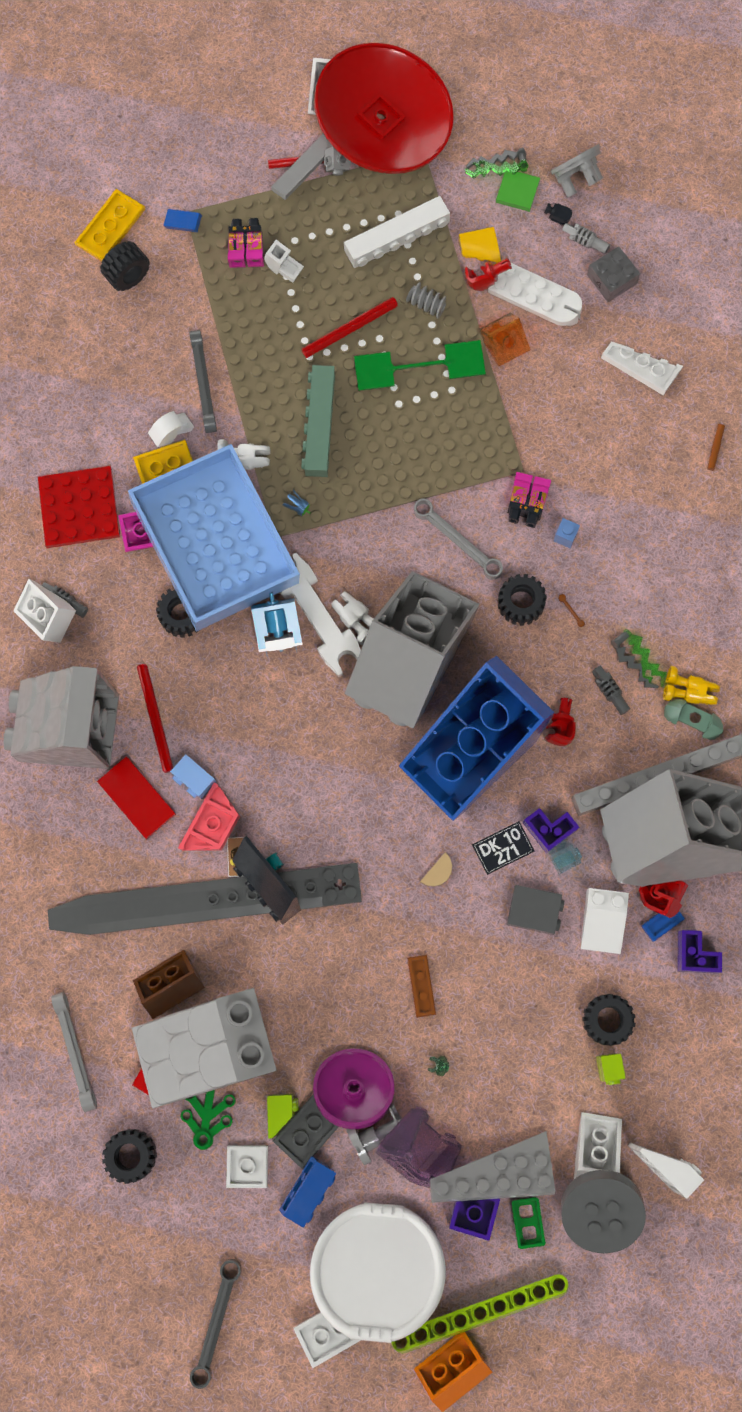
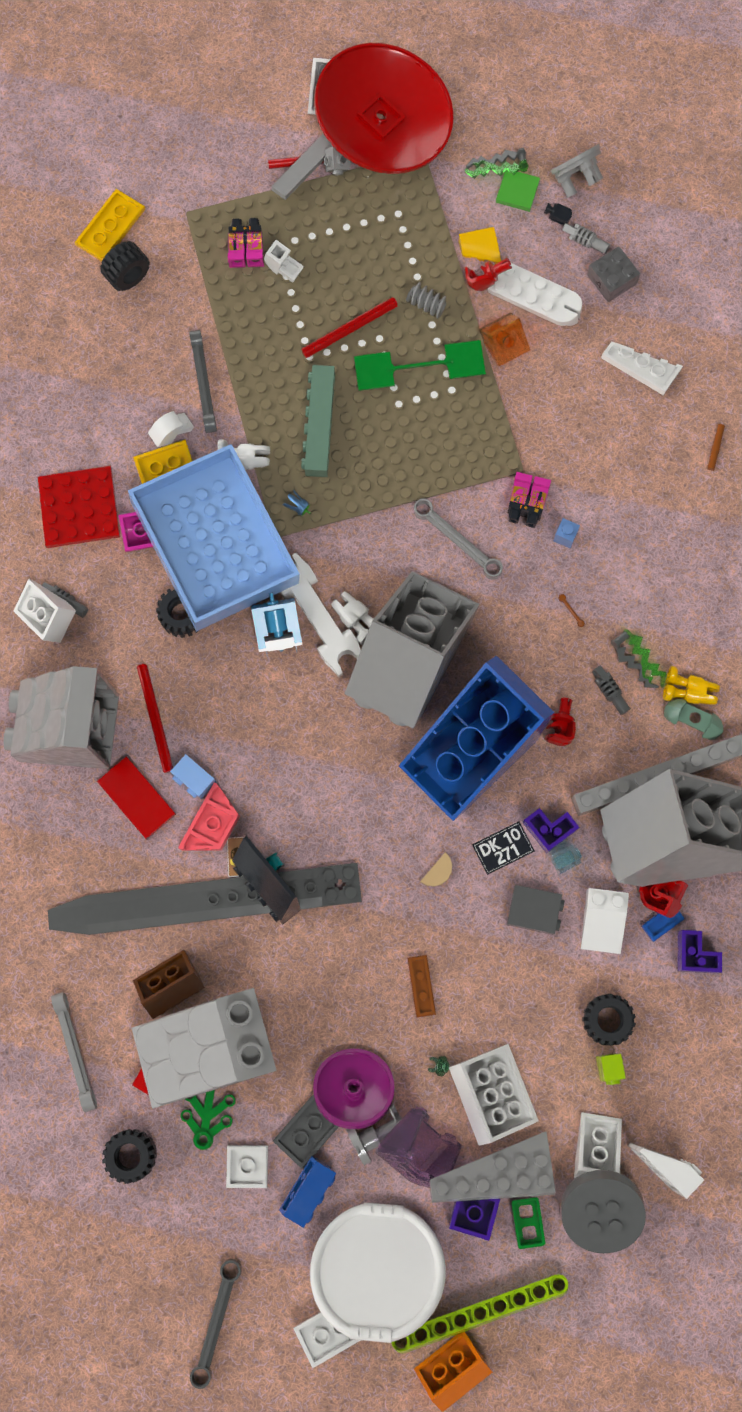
blue tile [163,209,202,233] -> none
lime slope [267,1094,299,1139] -> none
white brick [344,196,450,268] -> none
black tyre [498,574,547,626] -> none
none -> white slope [449,1044,538,1146]

